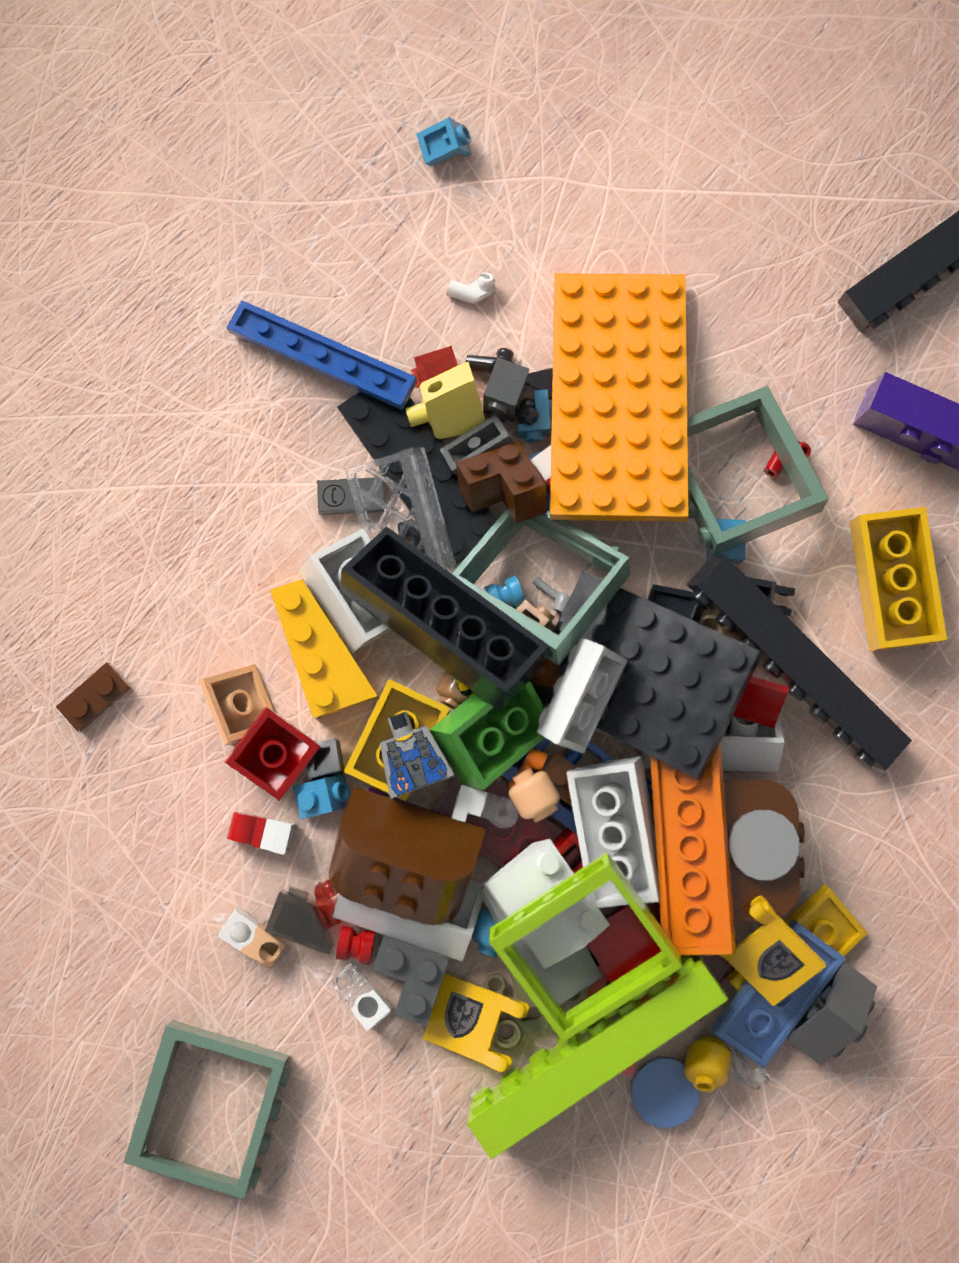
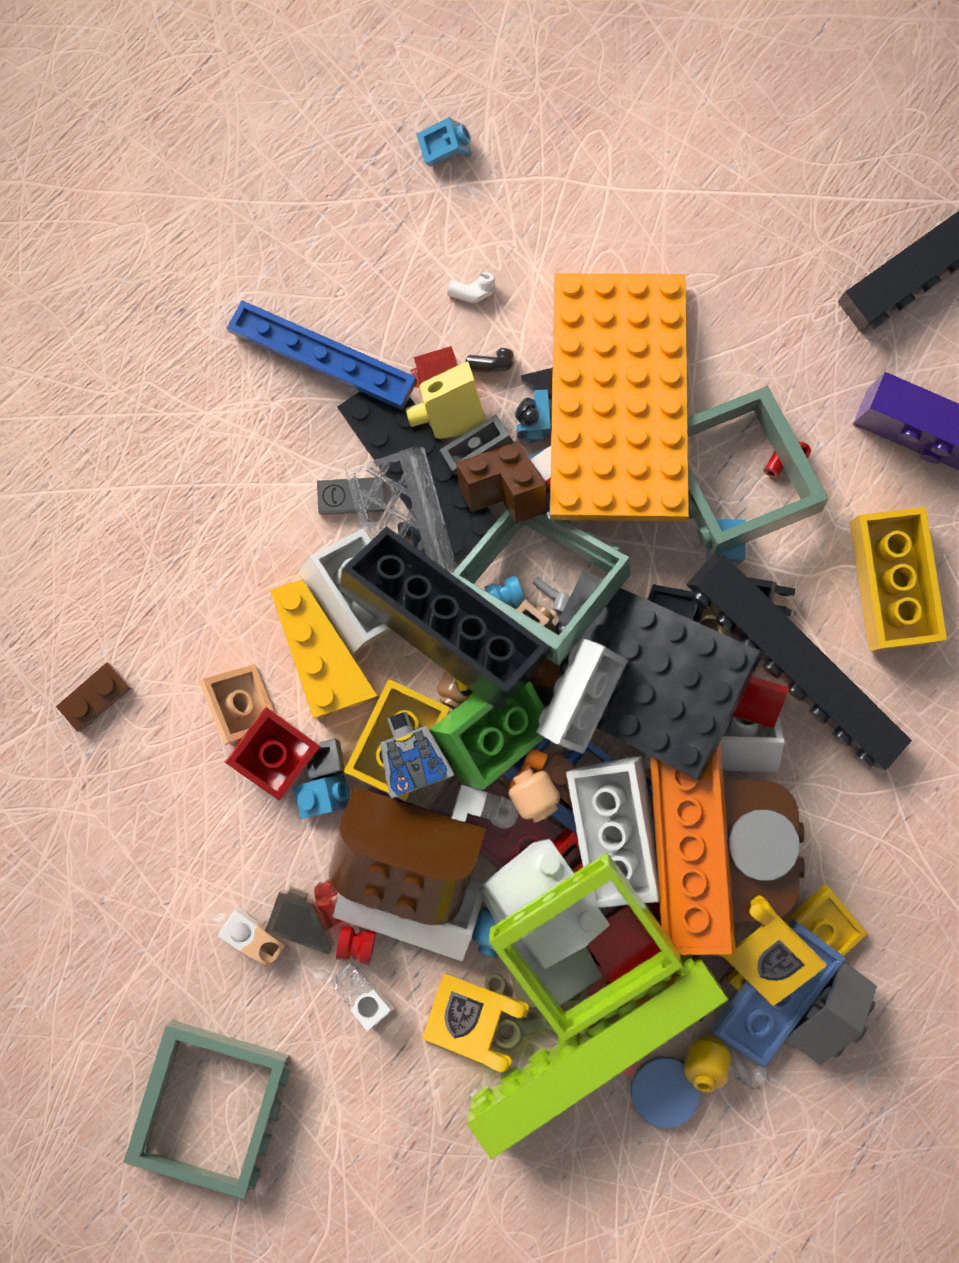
leg [227,812,296,855] -> none
dark grey brick [372,935,449,1026] -> none
dark grey brick [483,357,529,423] -> none

